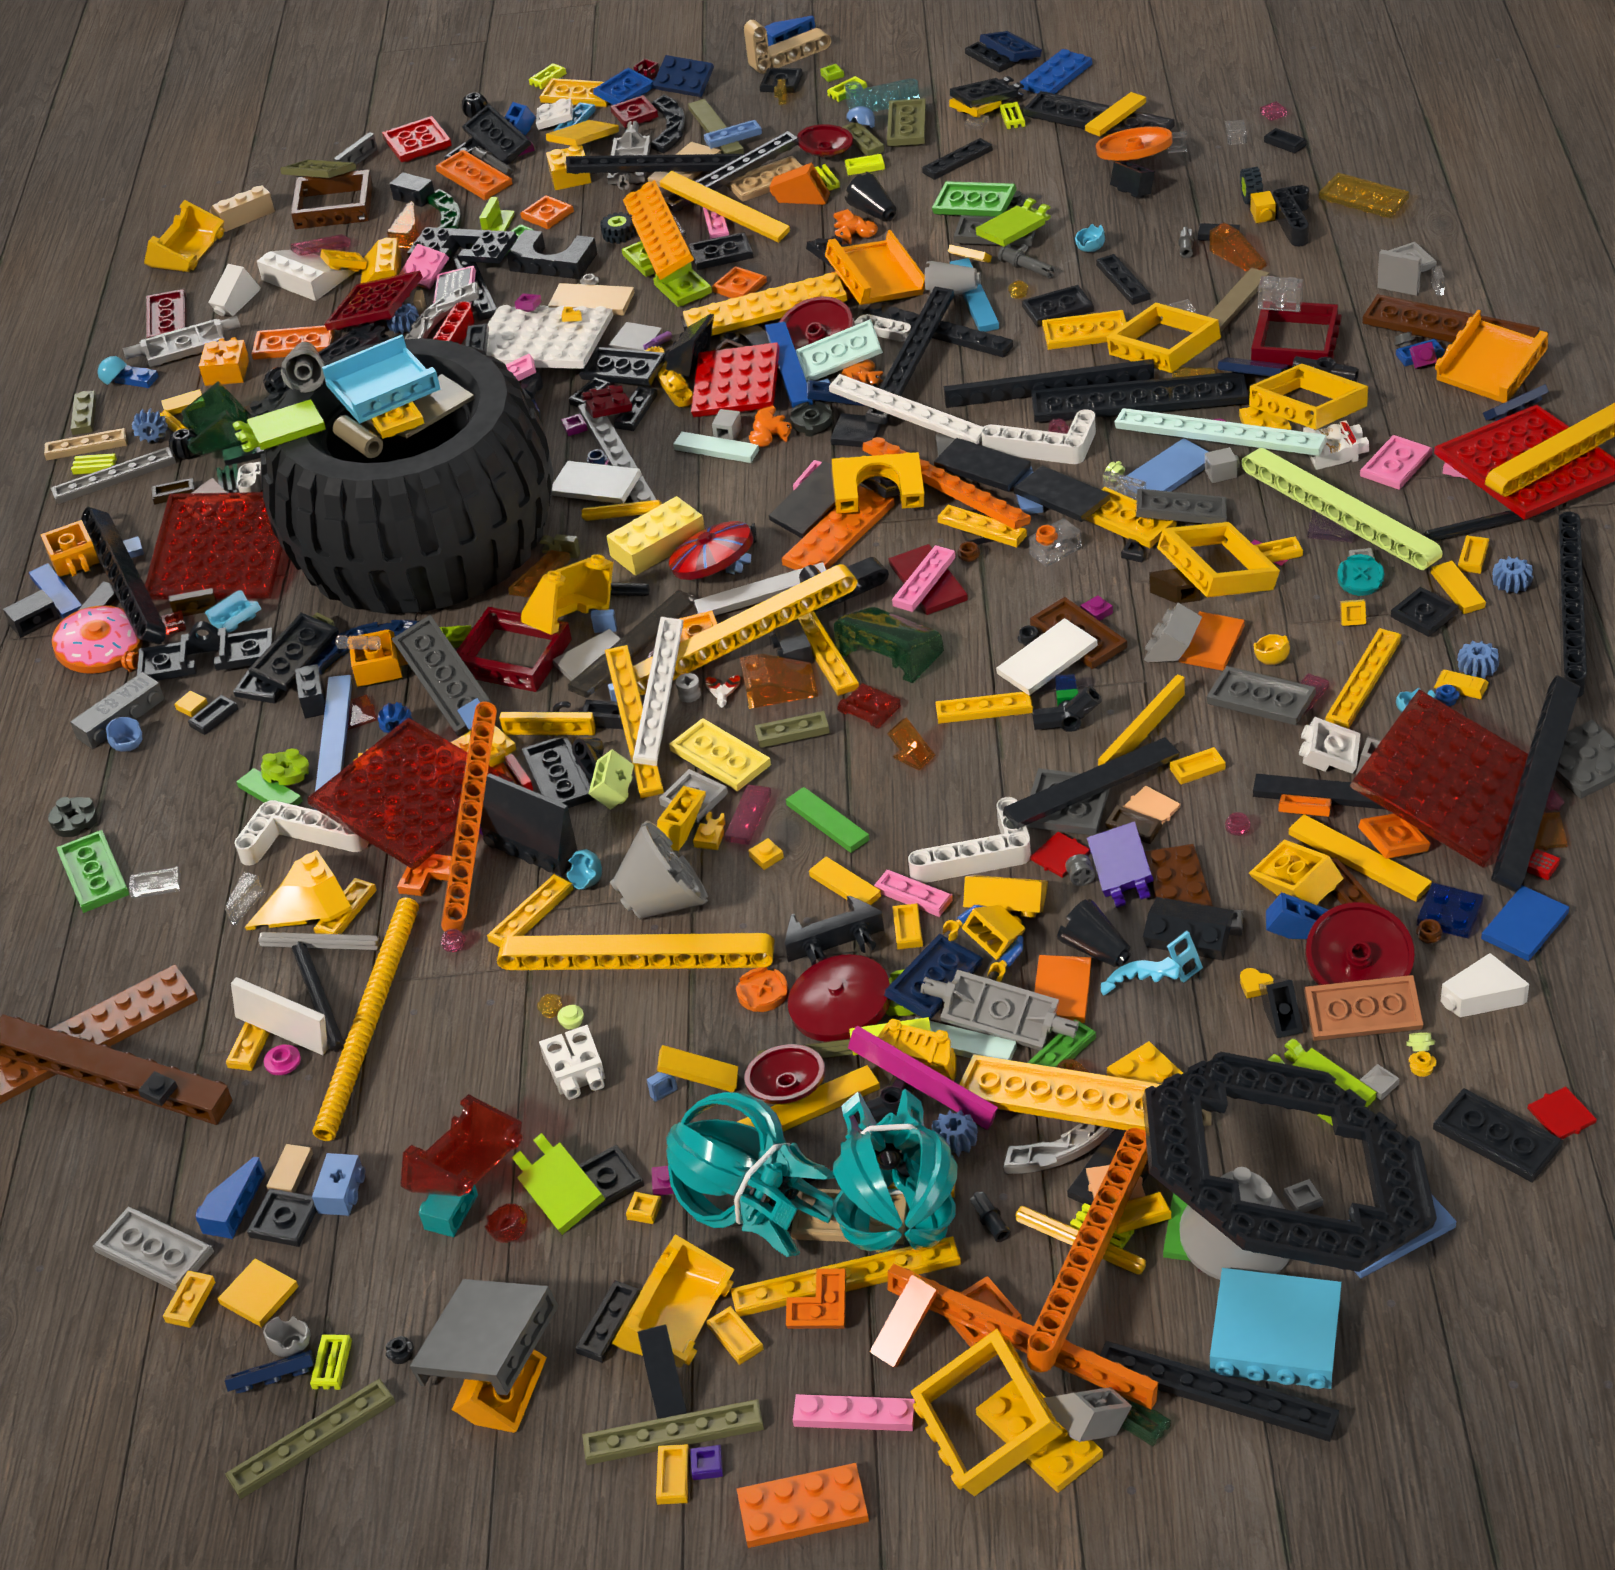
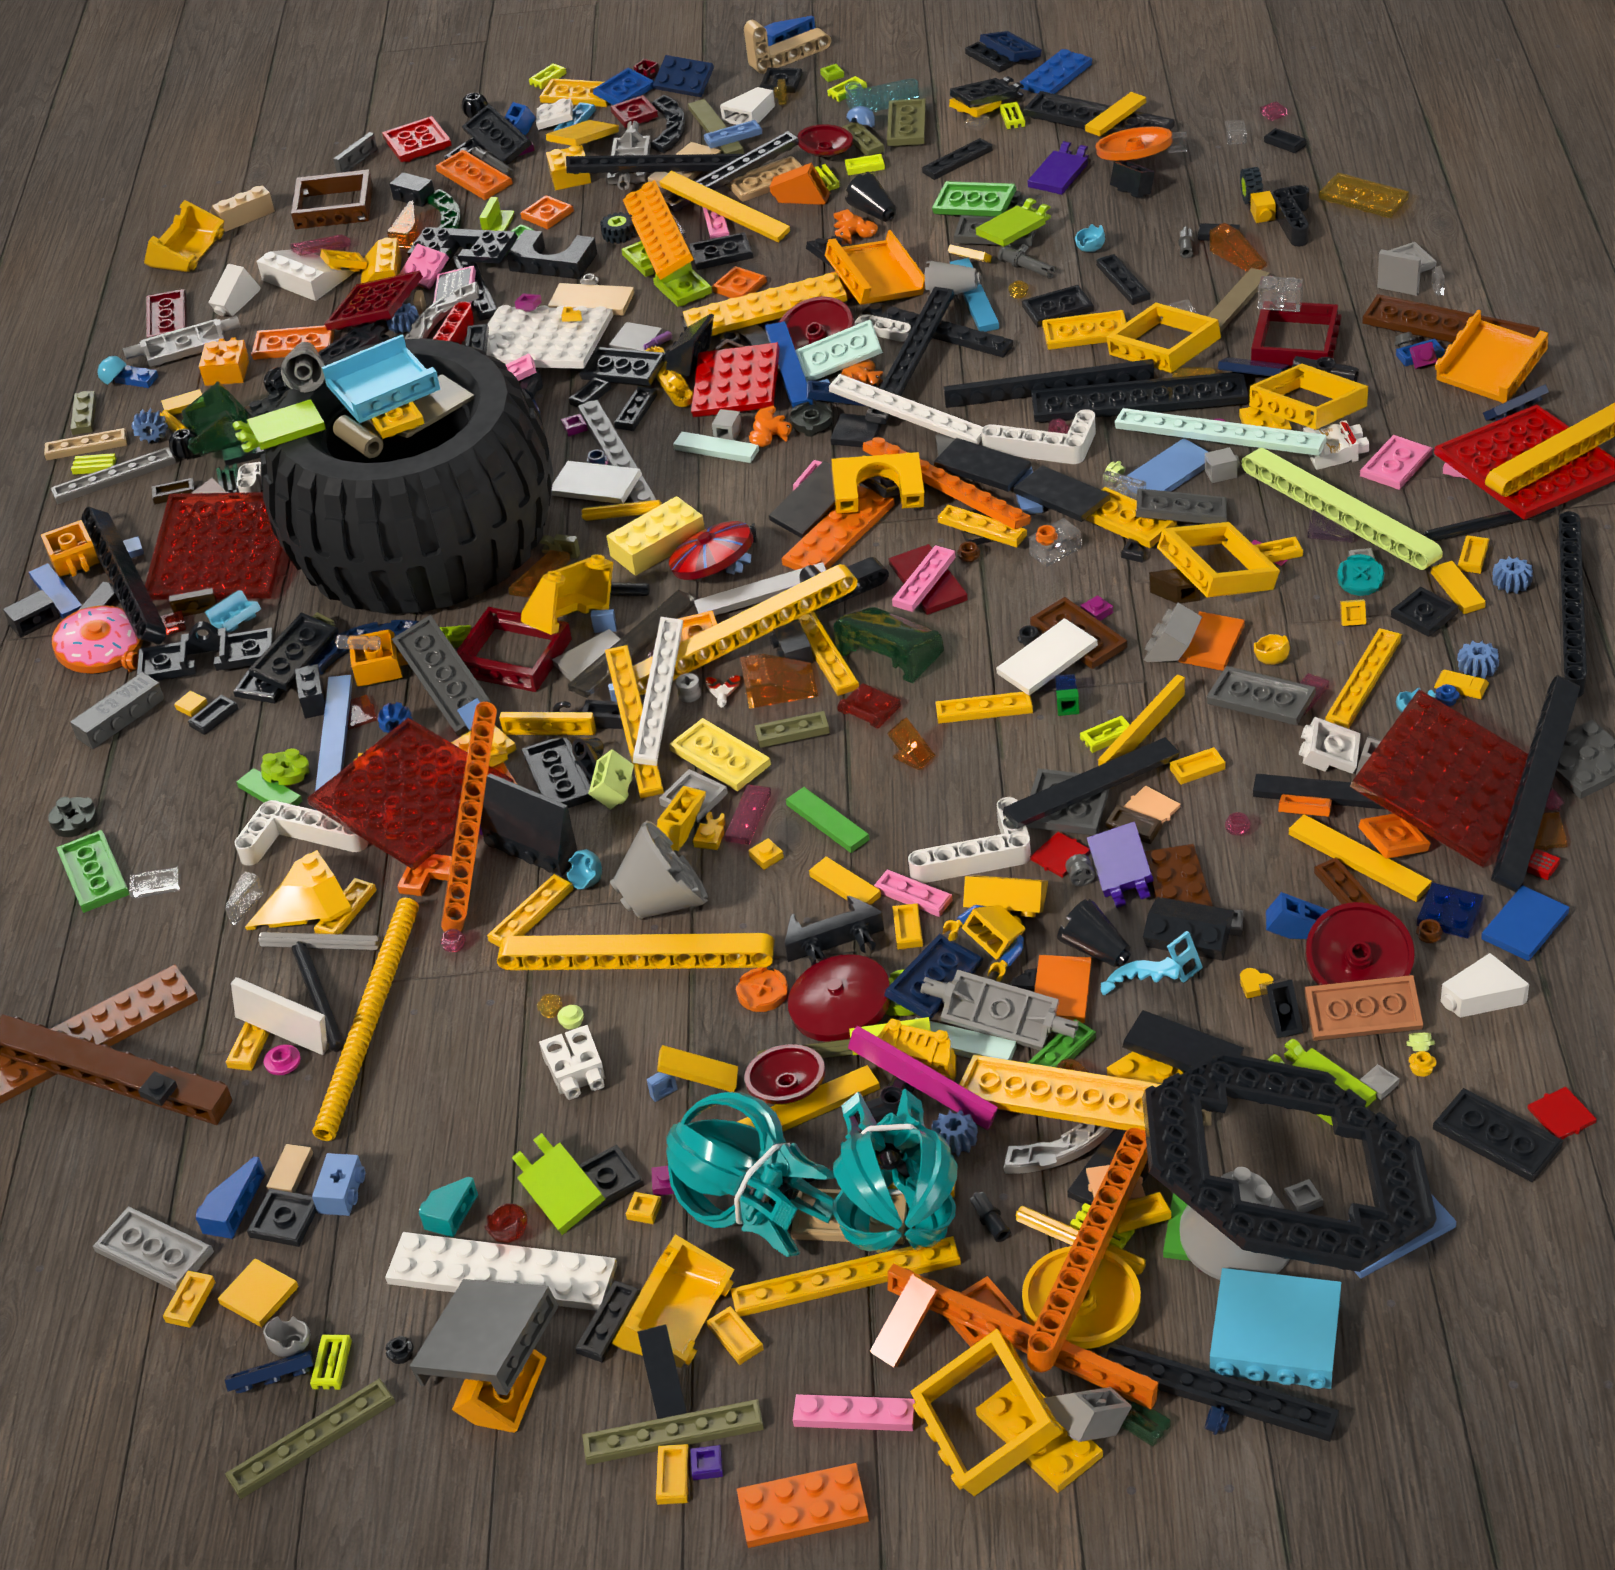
medium blue hair [106,717,143,752] -> none
olive tile [280,159,357,178] -> none
clear red windscreen [401,1094,523,1197] -> none
tile [505,754,533,791] -> none
dark red plate [581,385,632,418] -> none
orange plate [786,1268,846,1329] -> none
black piece [1032,685,1102,732] -> none
yellow slope [1249,839,1344,905] -> none
none -> white plate [385,1232,617,1311]
none -> white slope [720,87,775,125]
none -> black tile [1009,968,1037,992]
none -> yellow dish [1022,1246,1141,1349]
none -> dark purple tile [1027,141,1089,195]
none -> neon yellow tile [1080,715,1130,753]
none -> black tile [1122,1010,1244,1072]
none -> dark blue plate [1205,1406,1229,1435]

